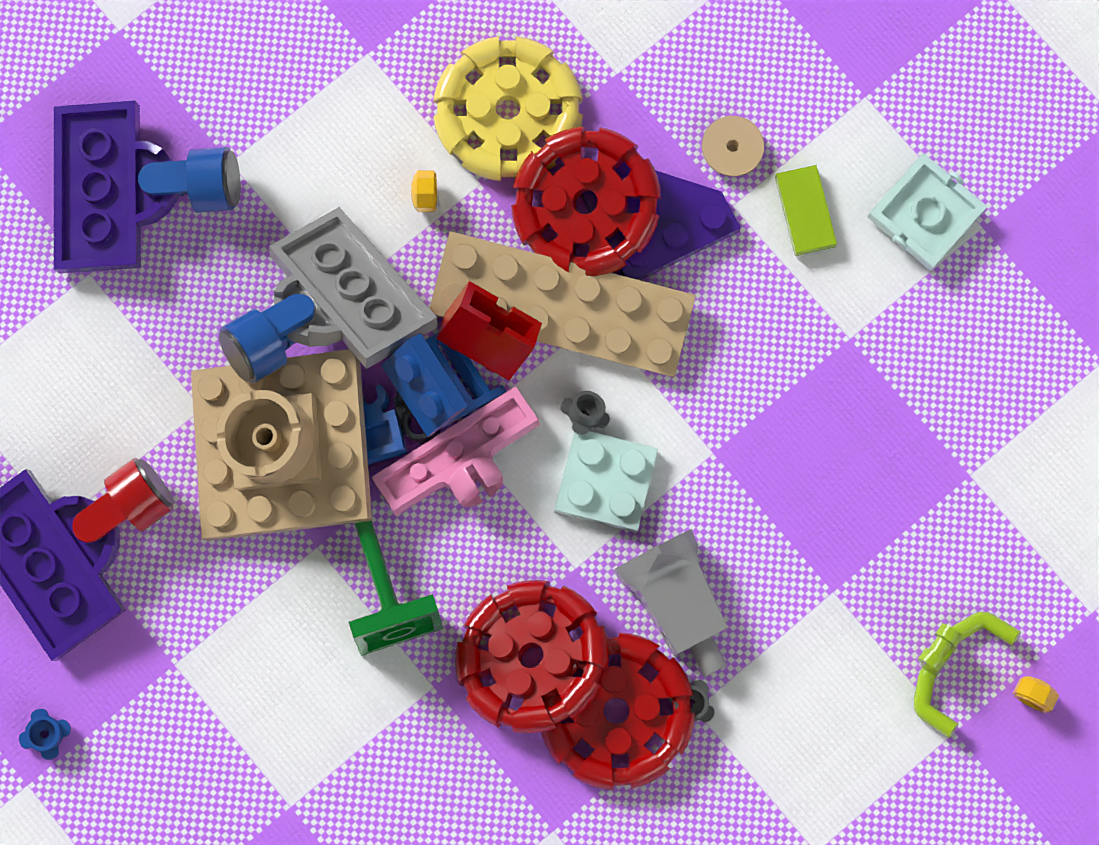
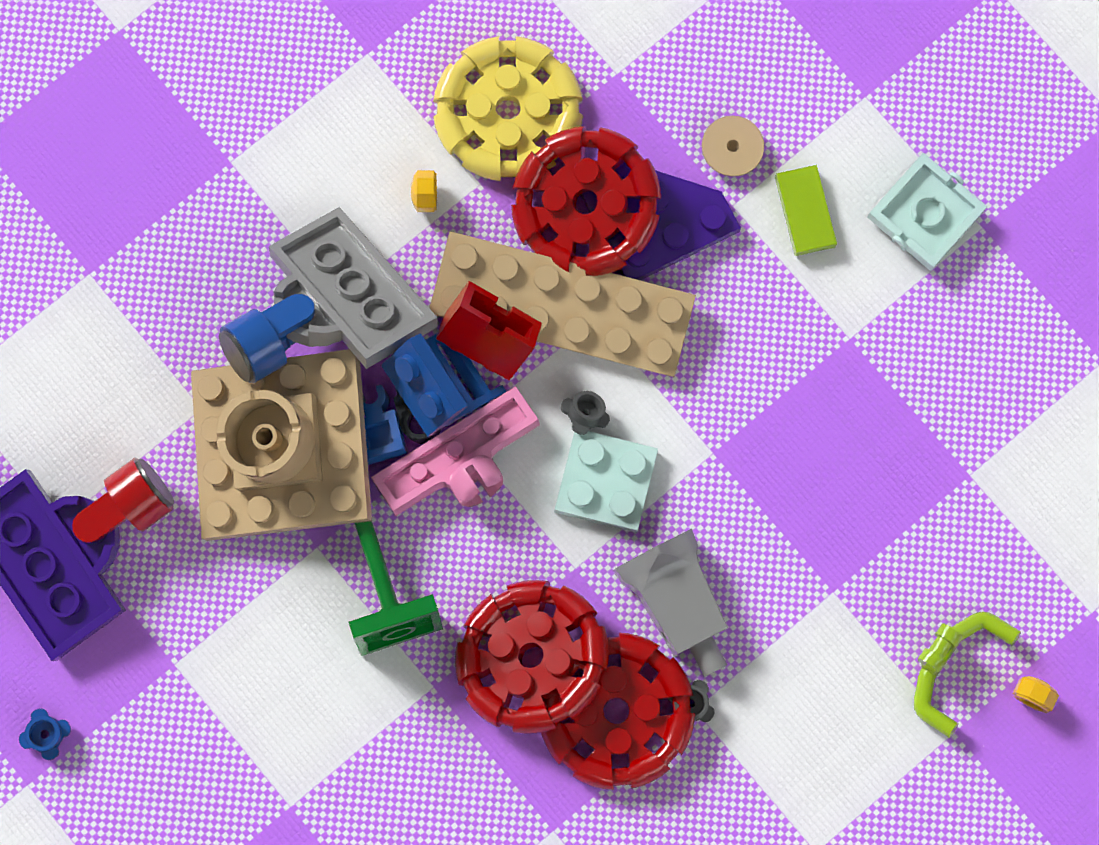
dark purple plate [54,100,241,274] -> none

